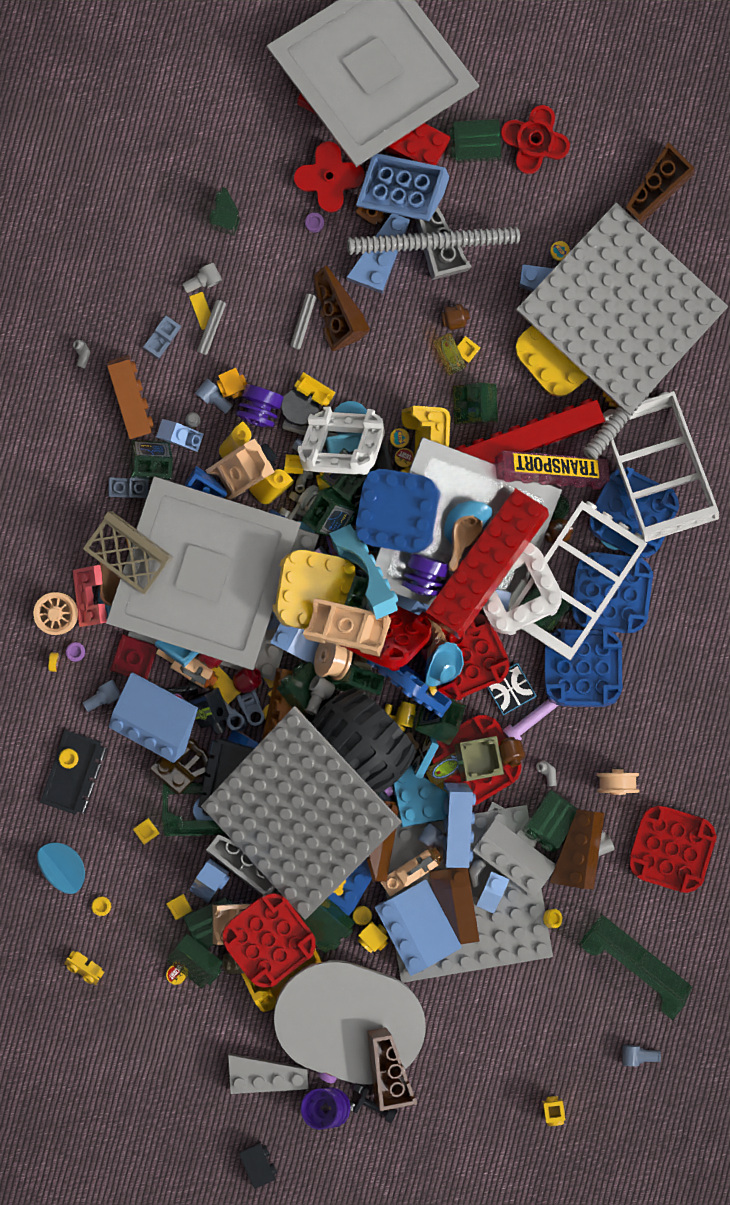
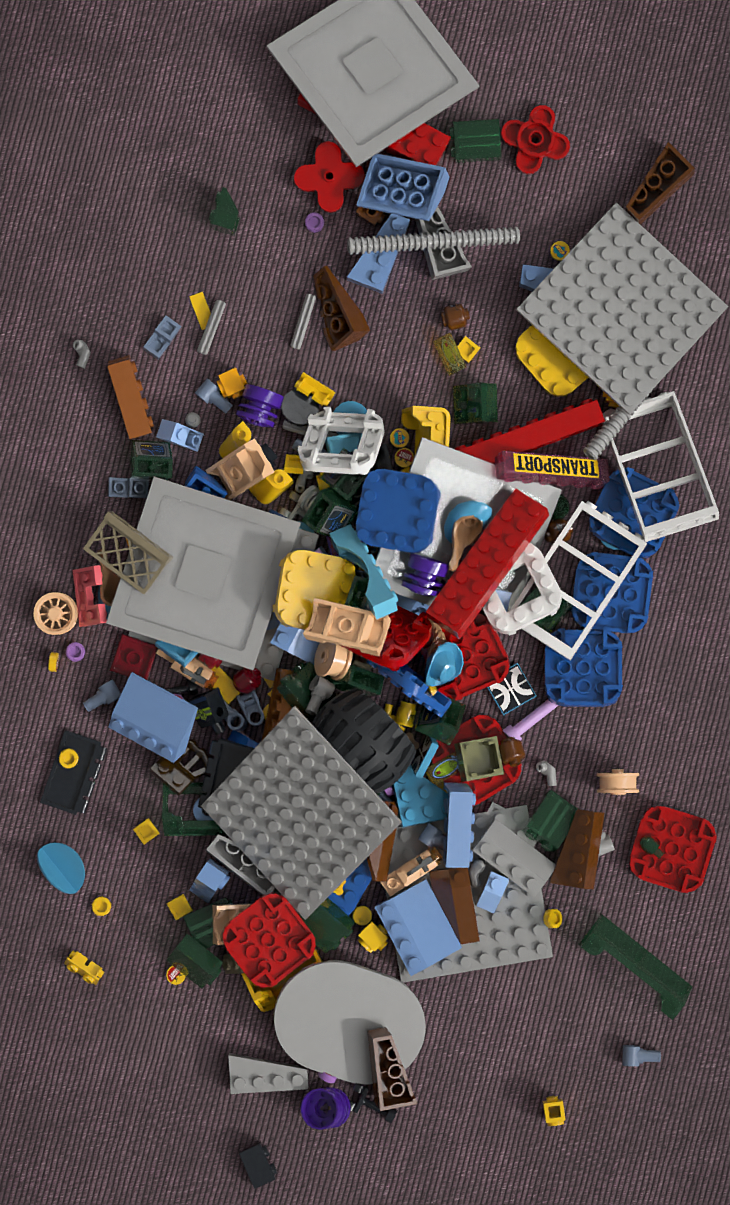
light grey pin [182,263,222,293] -> none
none -> clear green cylinder [640,836,664,859]

